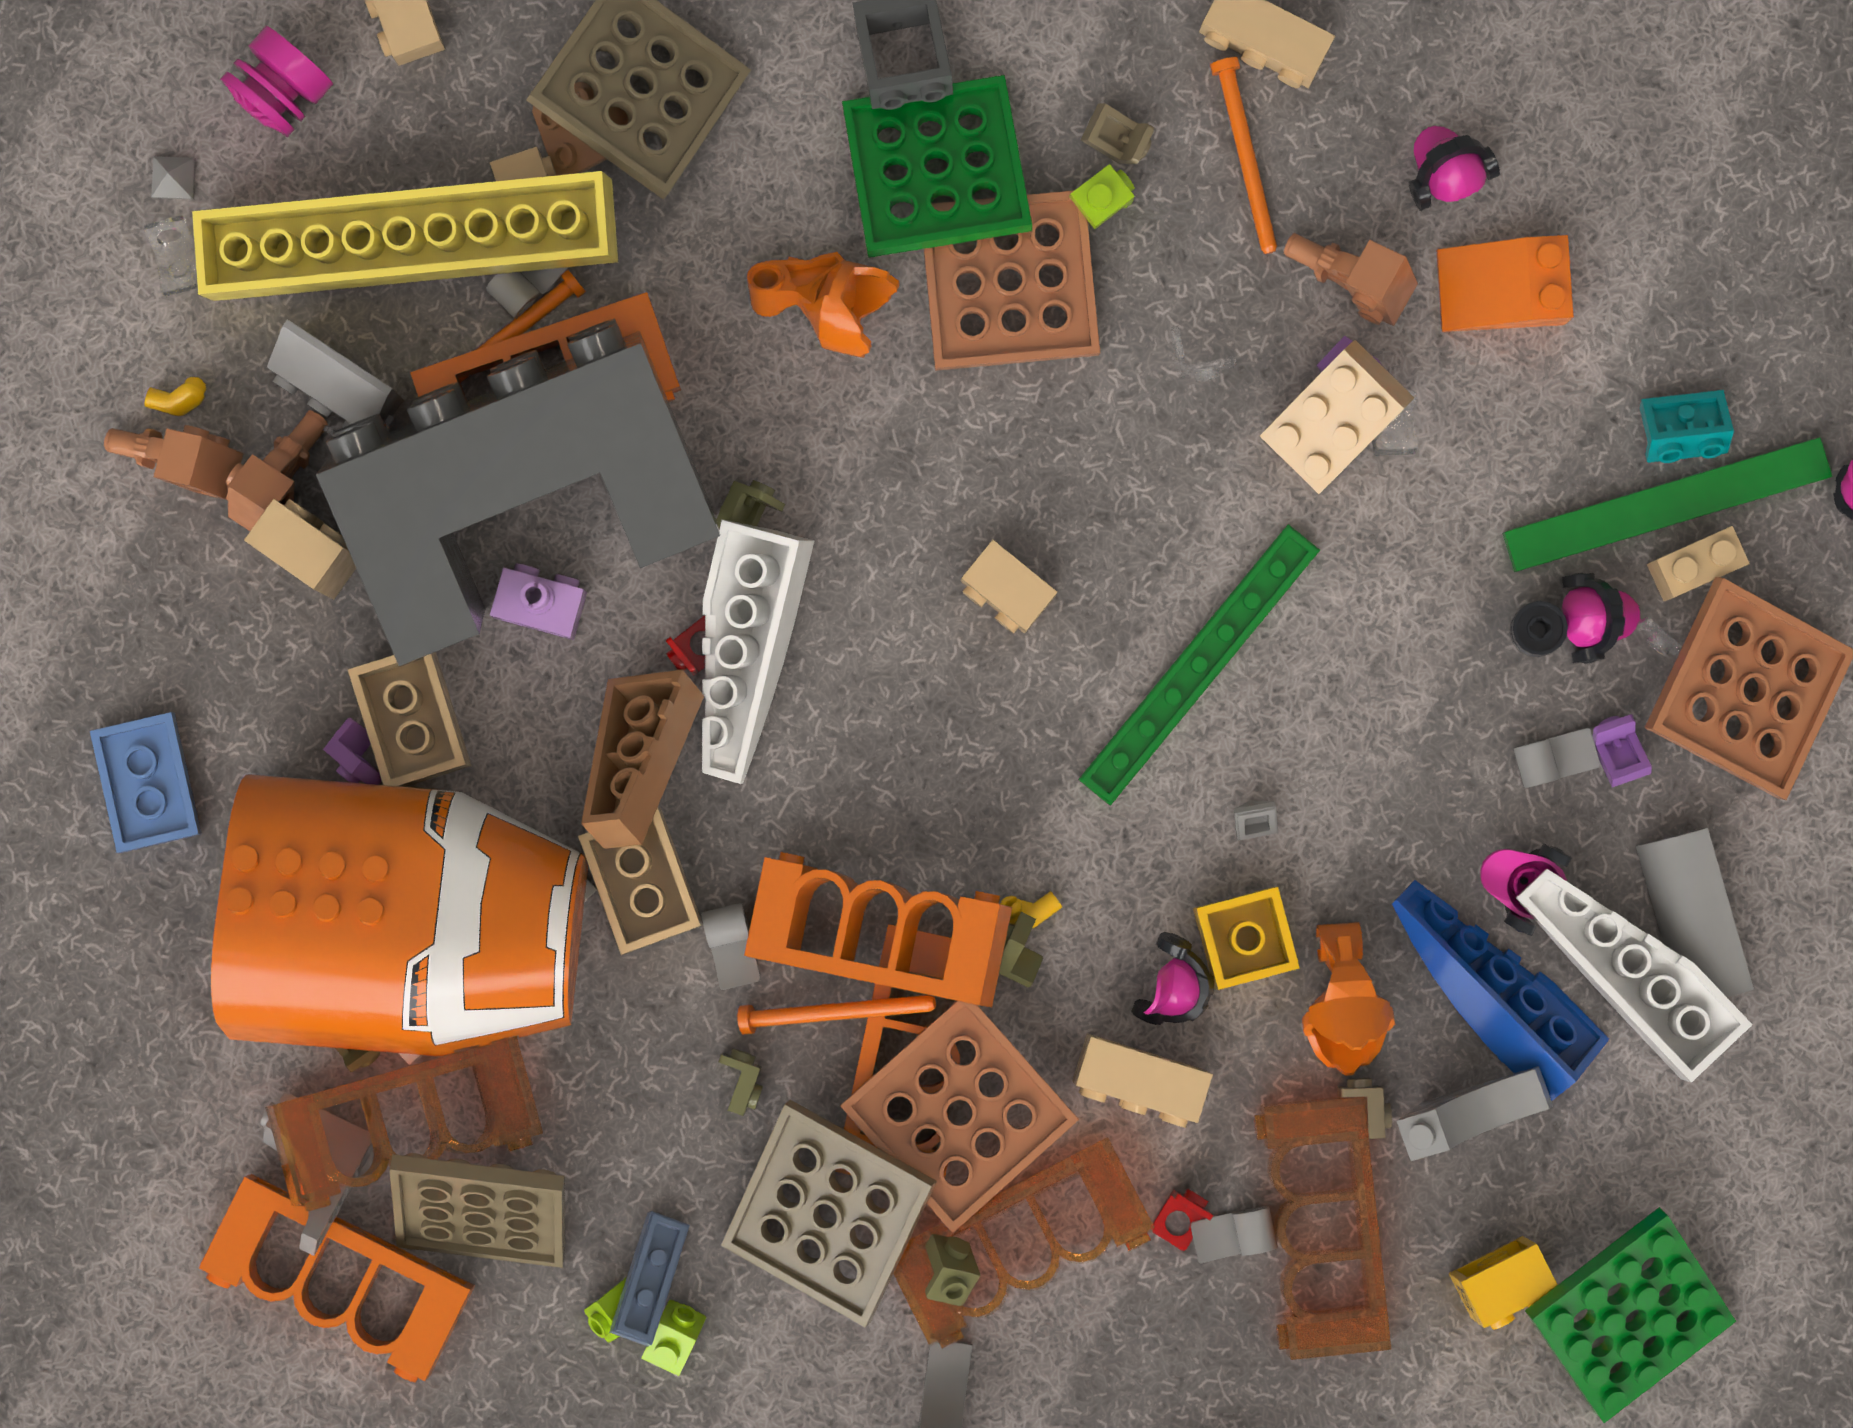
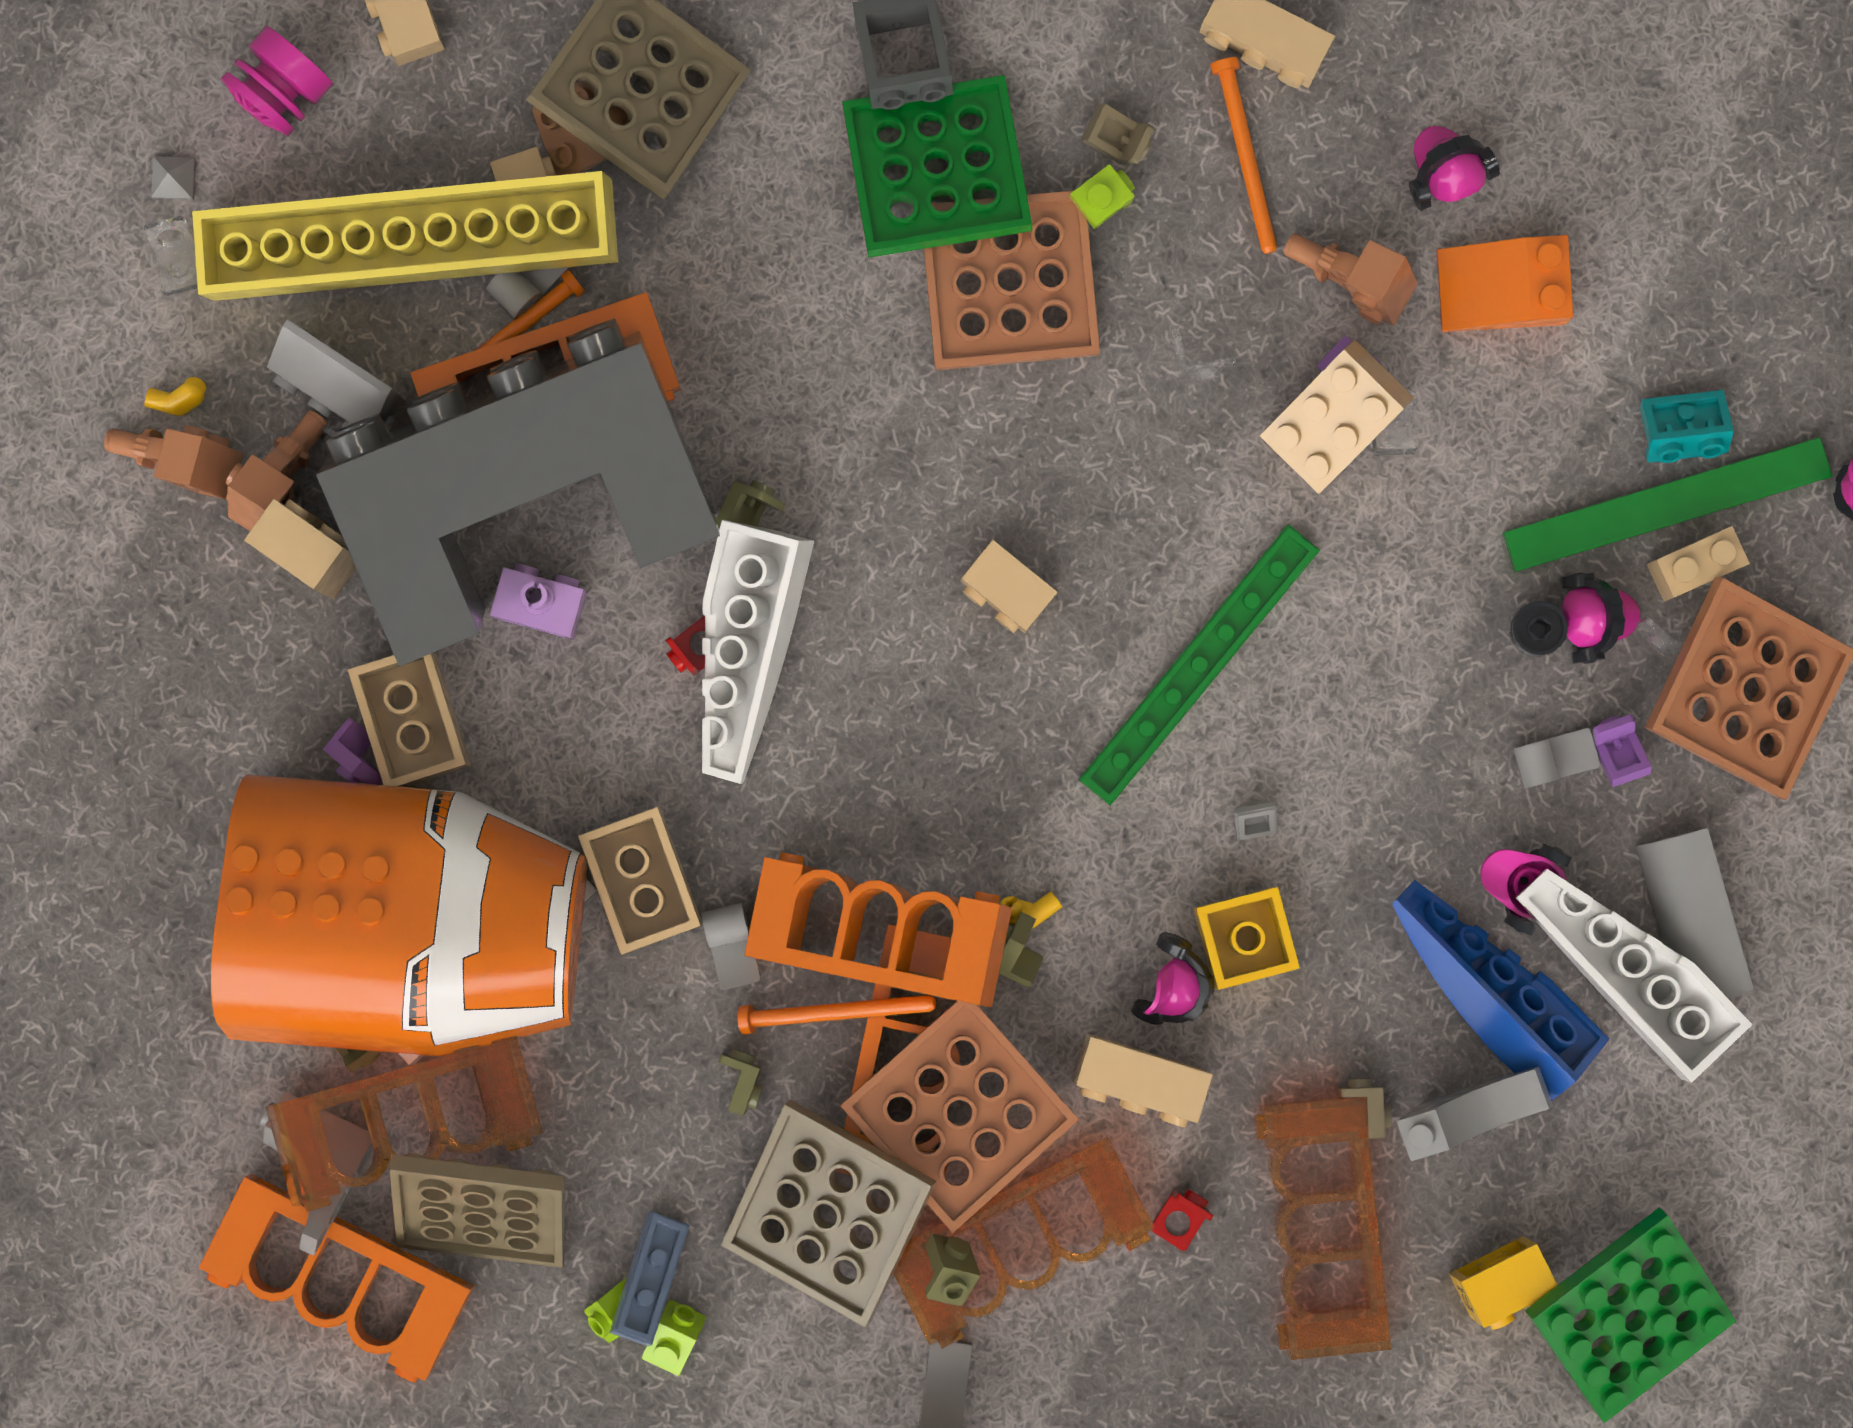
medium blue plate [90,712,202,853] -> none
medium nougat wedge [581,669,704,849] -> none
orange piece [747,252,899,358] -> none
light grey panel [1191,1206,1278,1264] -> none
orange piece [1302,922,1395,1076] -> none

